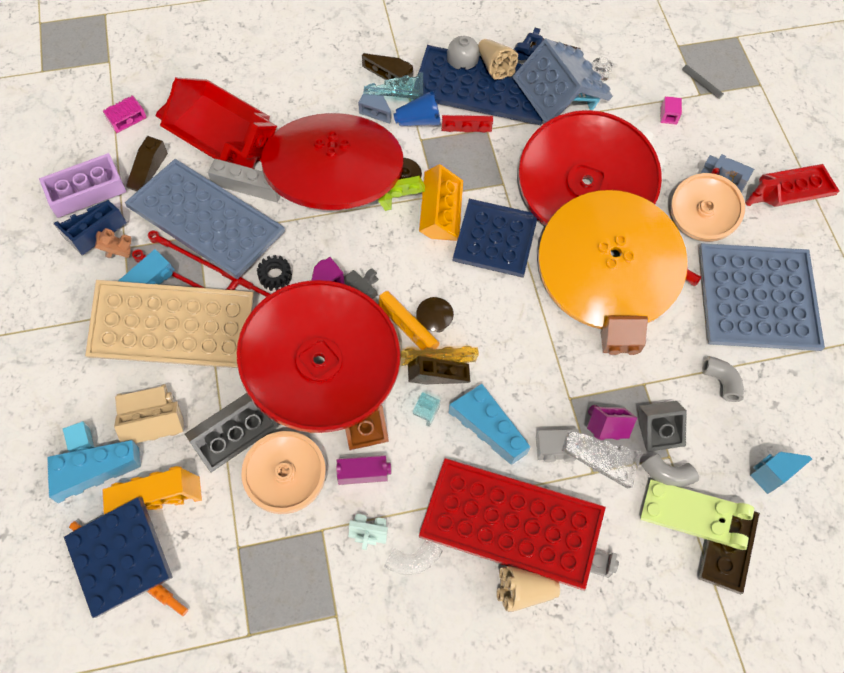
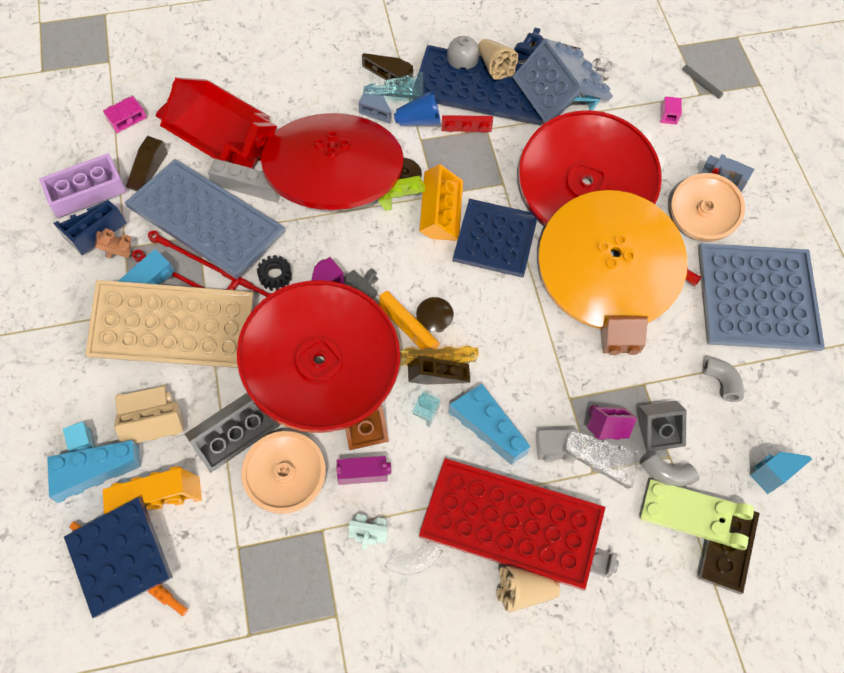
red hinge [745,164,840,207] -> none

